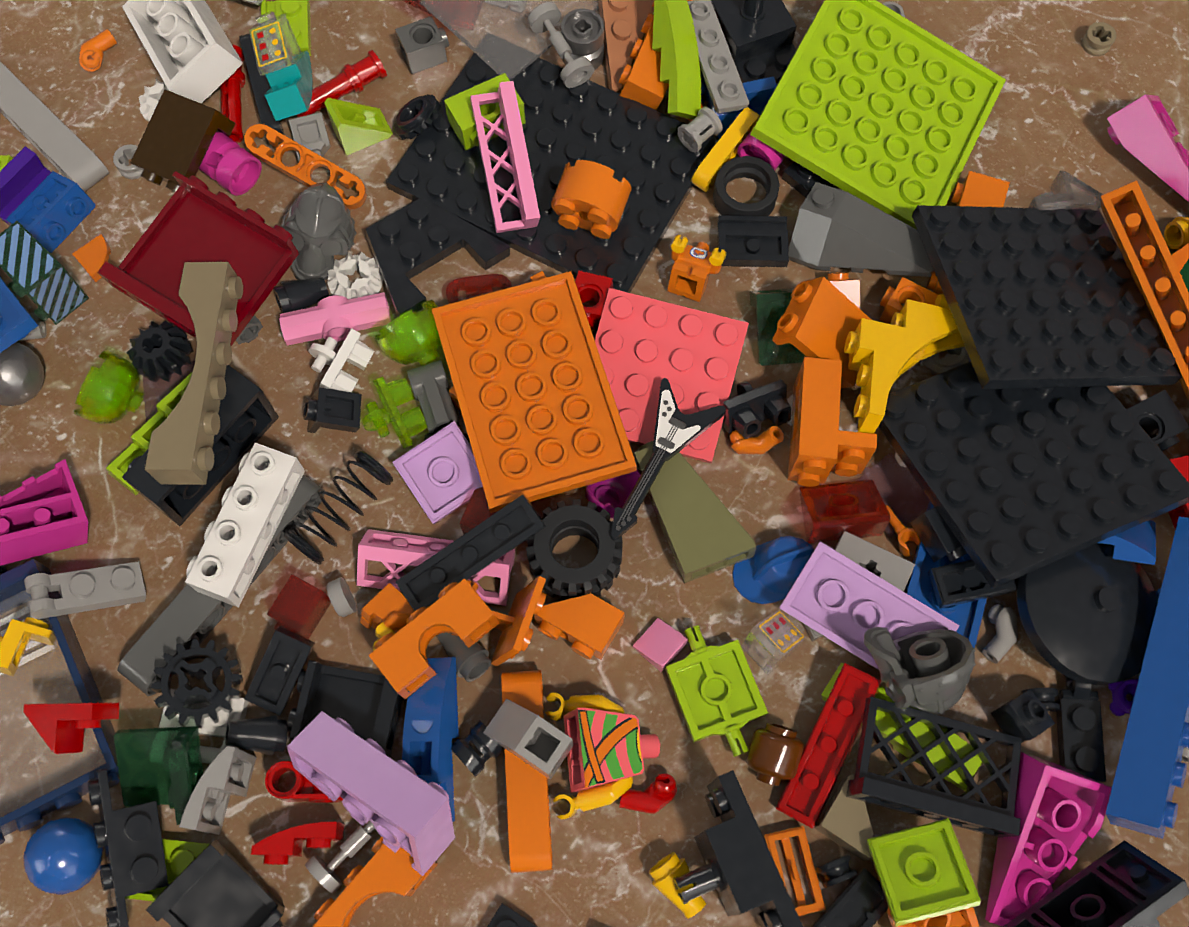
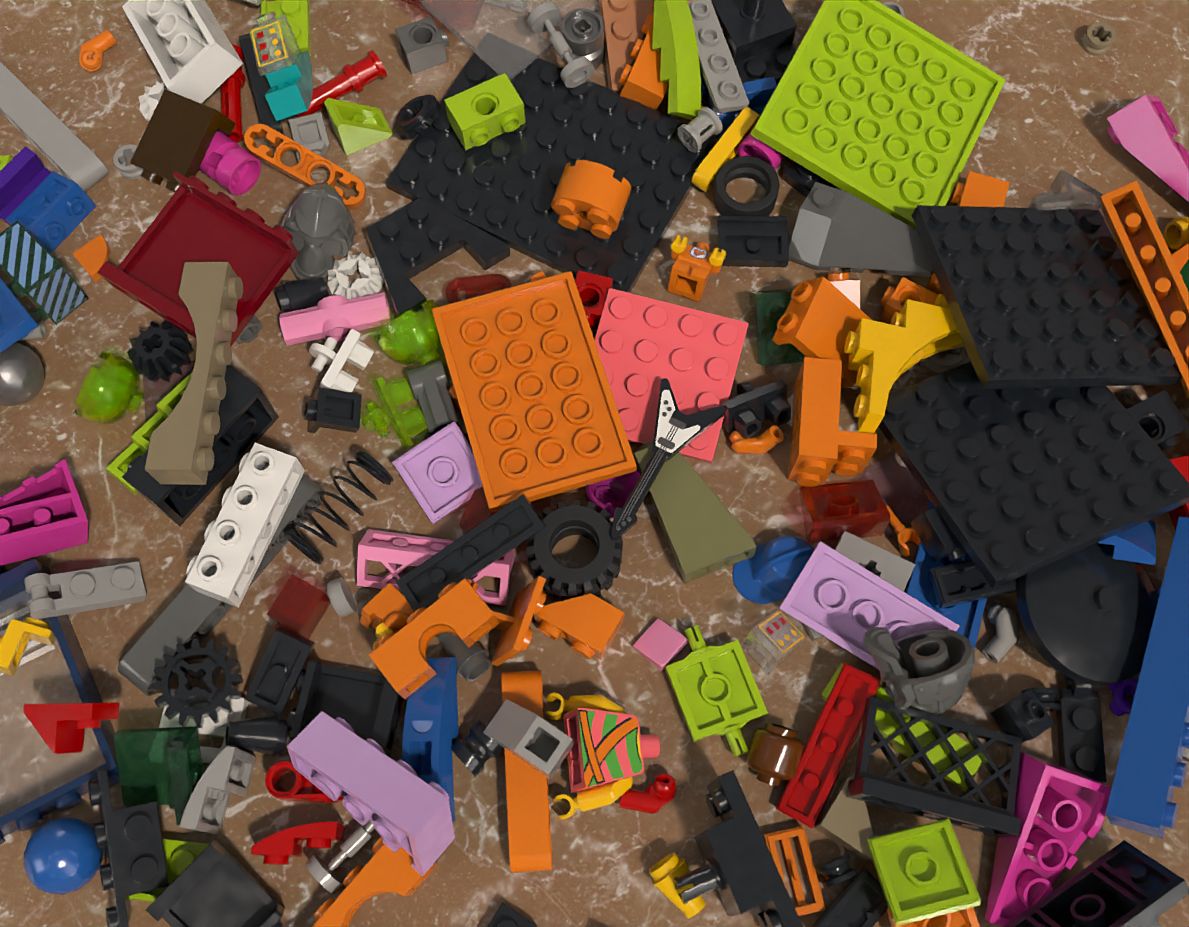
bright pink fence [470,81,540,233] -> none

